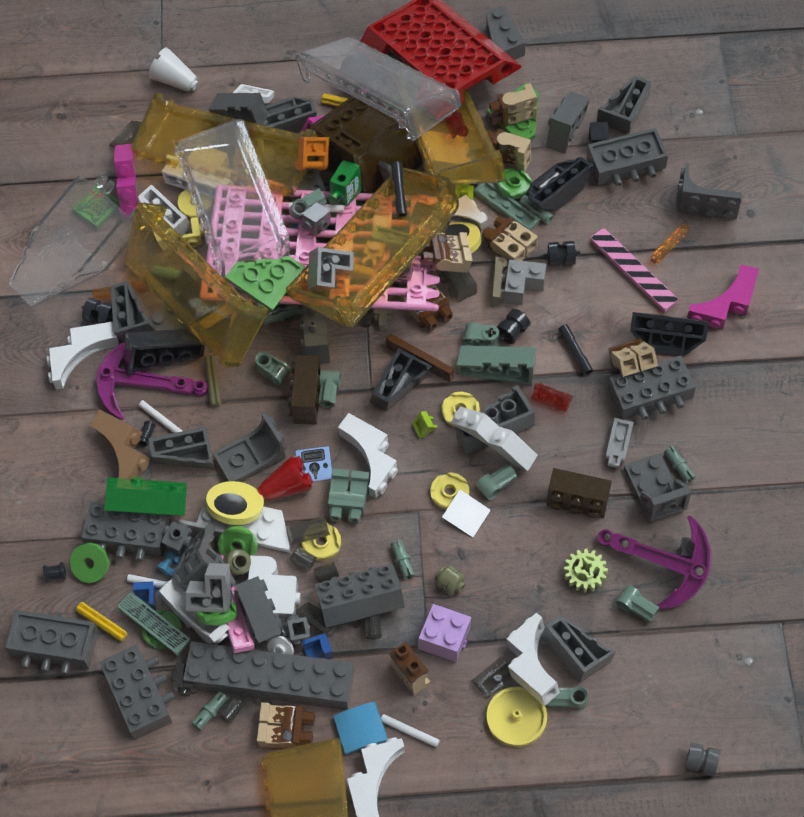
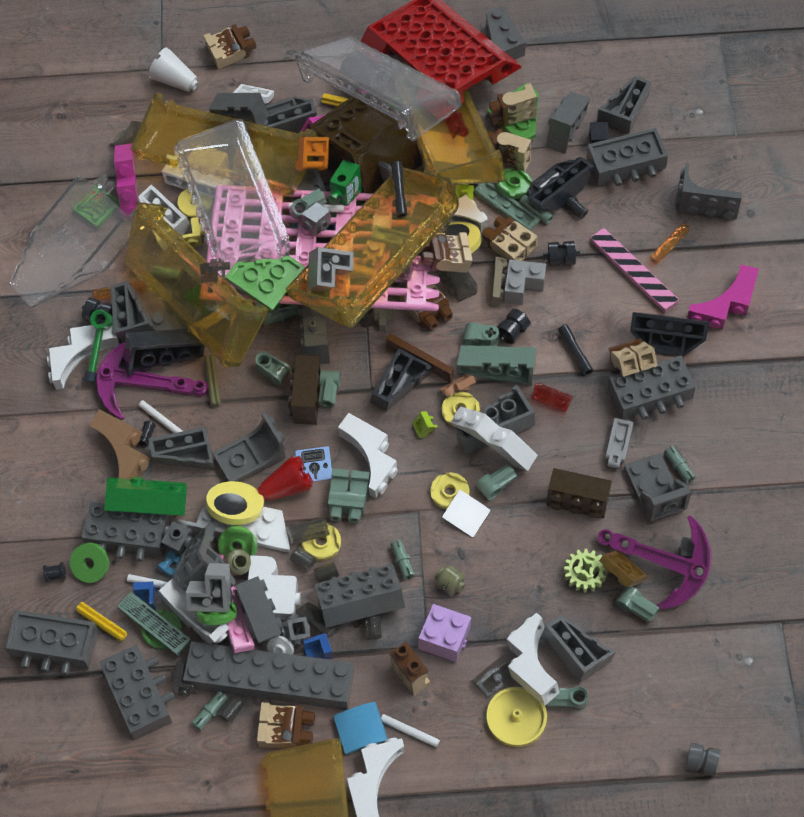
none -> green piece [82,310,113,383]
none -> clear smoke bracket [200,258,230,283]
none -> hips [203,24,256,70]
none -> nougat plate [440,374,476,396]
none -> black pin [565,196,588,219]
none -> pearl gold plate [599,550,648,587]

